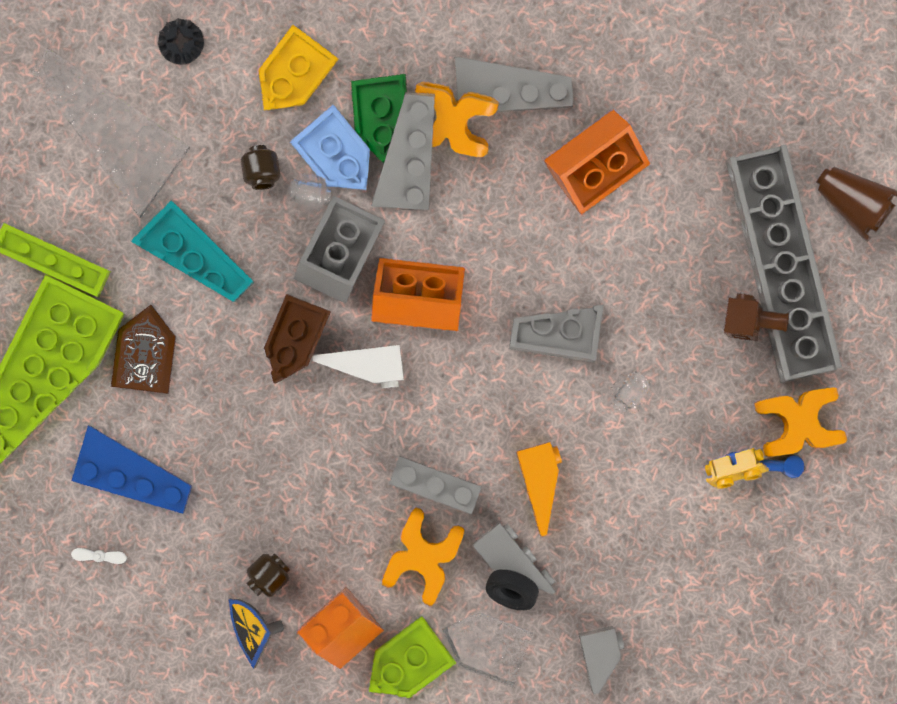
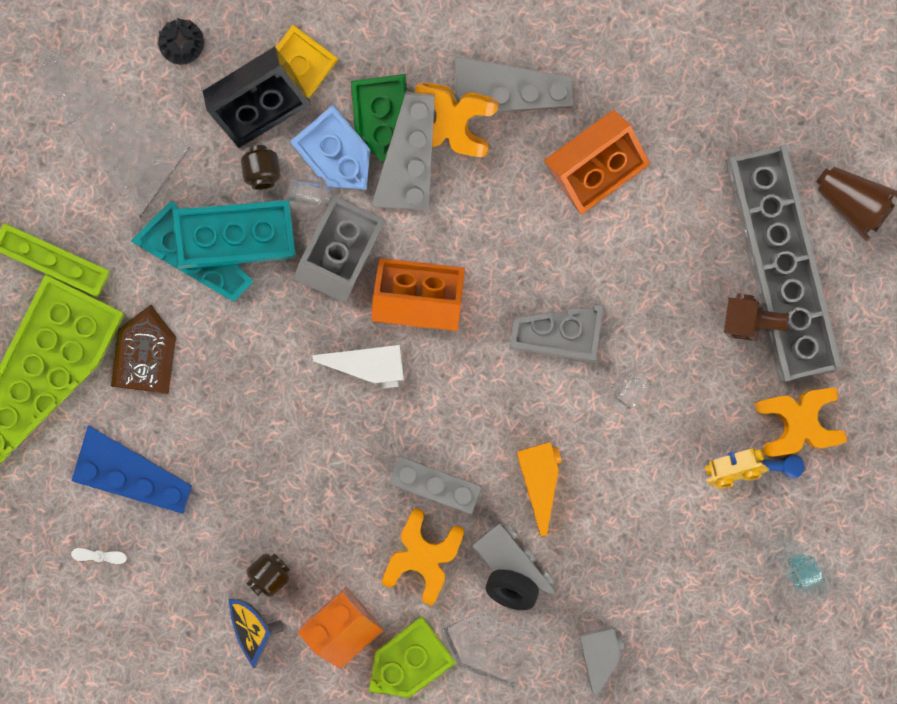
reddish brown tile [264,294,331,383] -> none
none -> teal plate [172,200,296,269]
none -> black slope [202,46,311,148]
none -> clear light blue plate [787,553,825,592]

